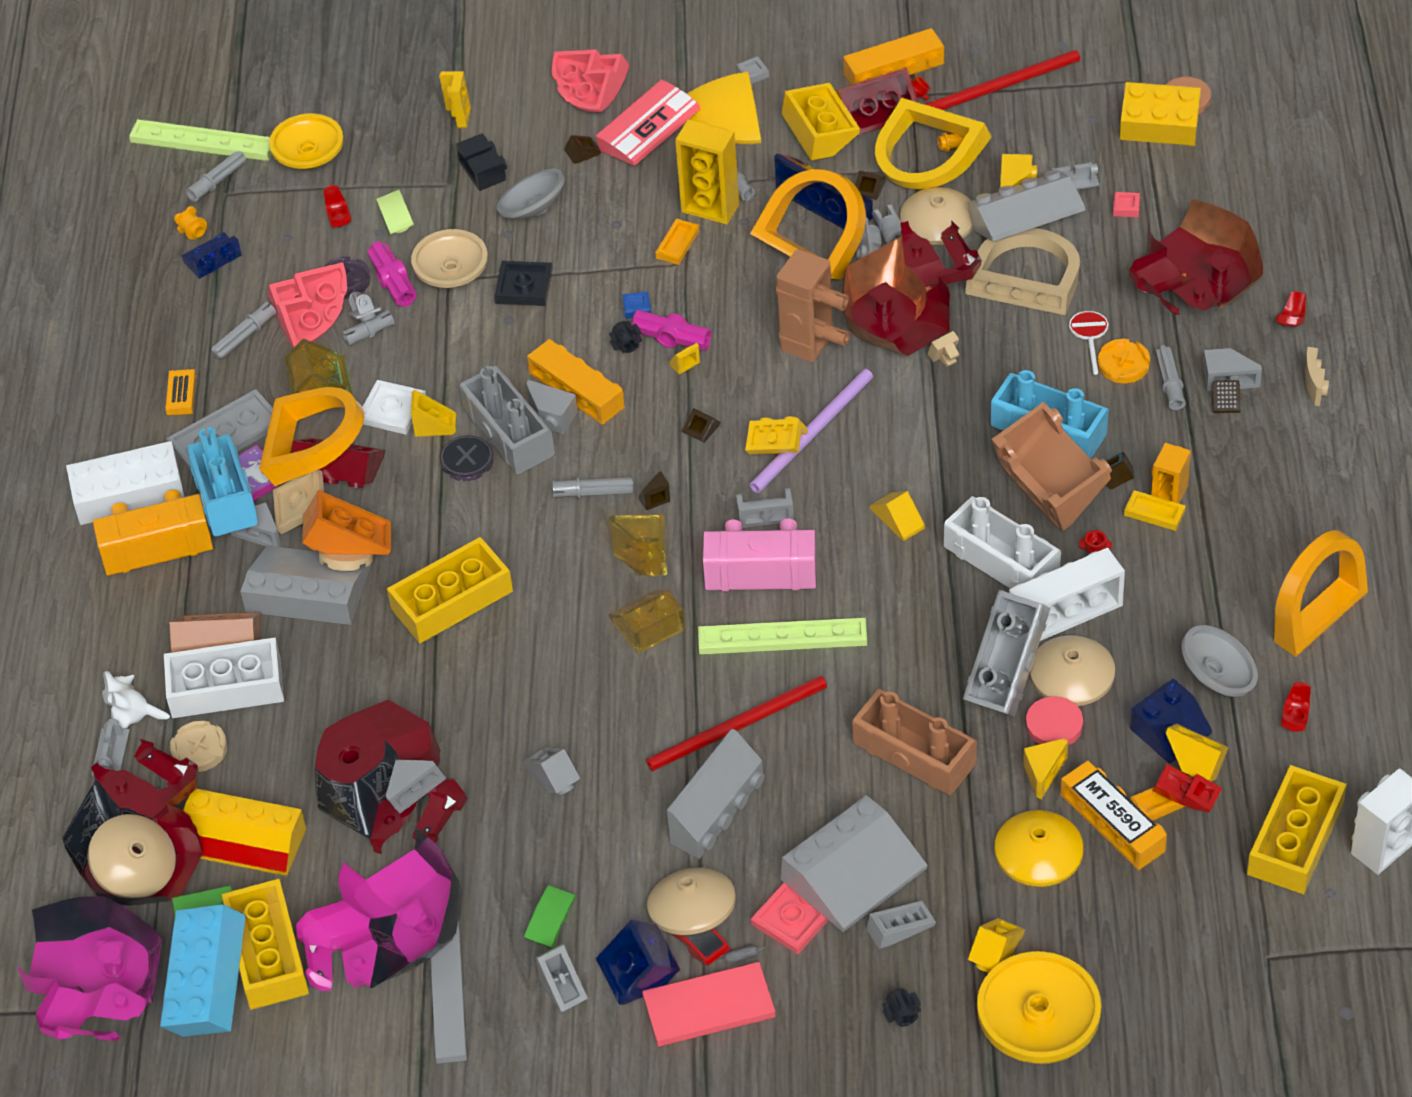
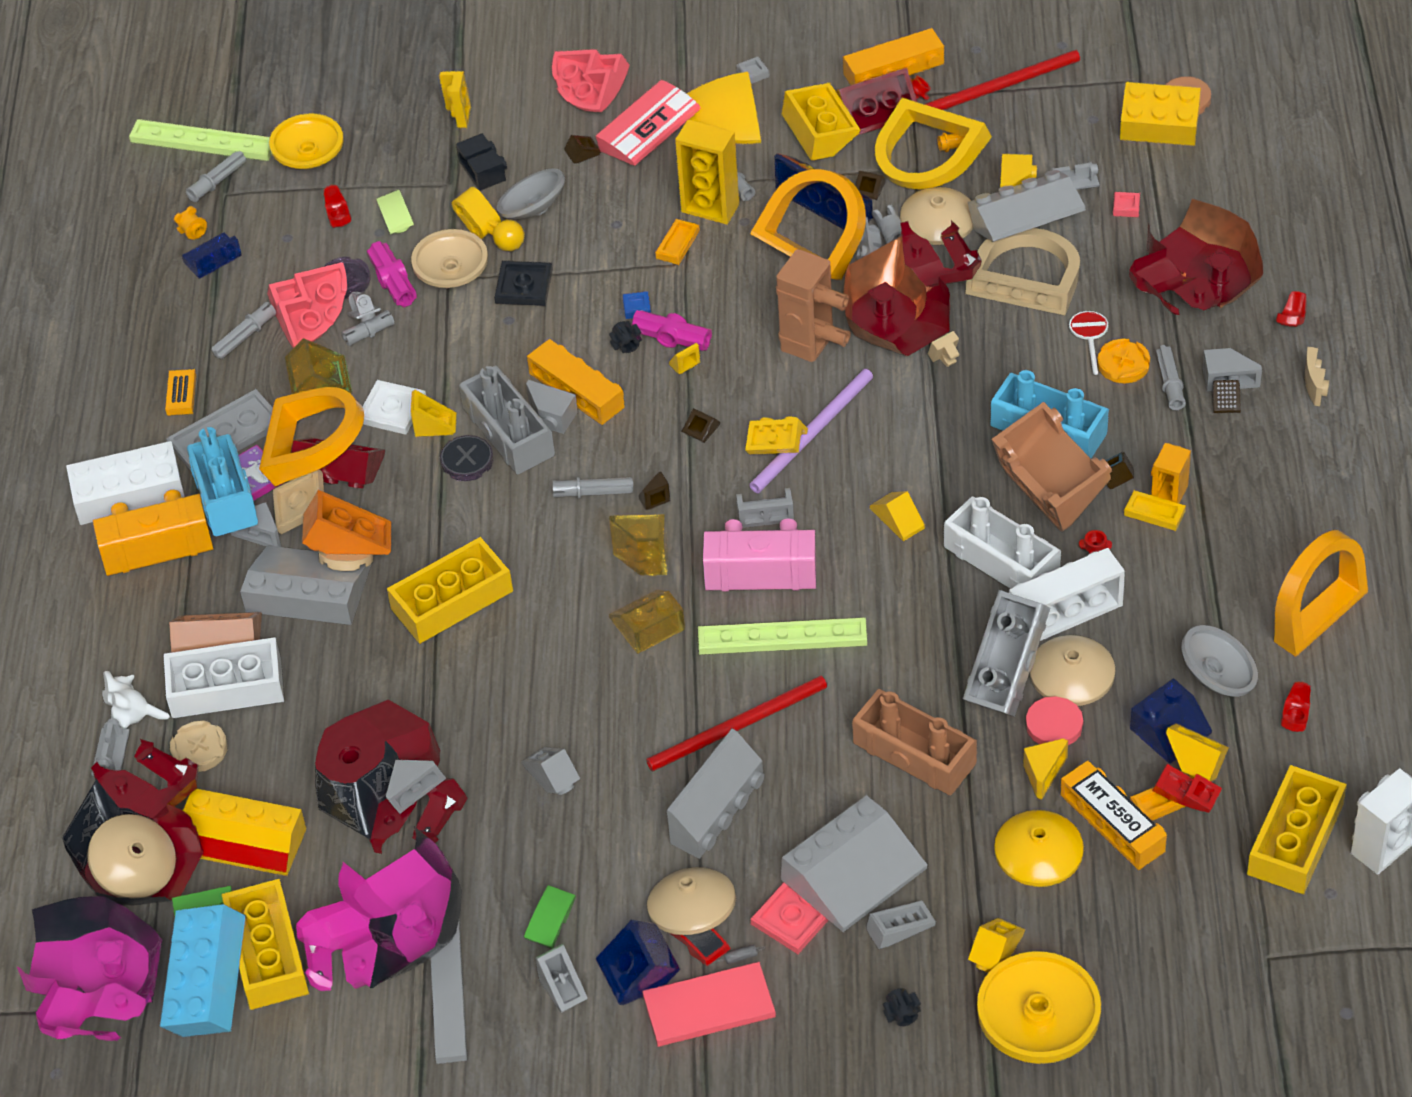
none -> yellow beam [452,187,525,252]

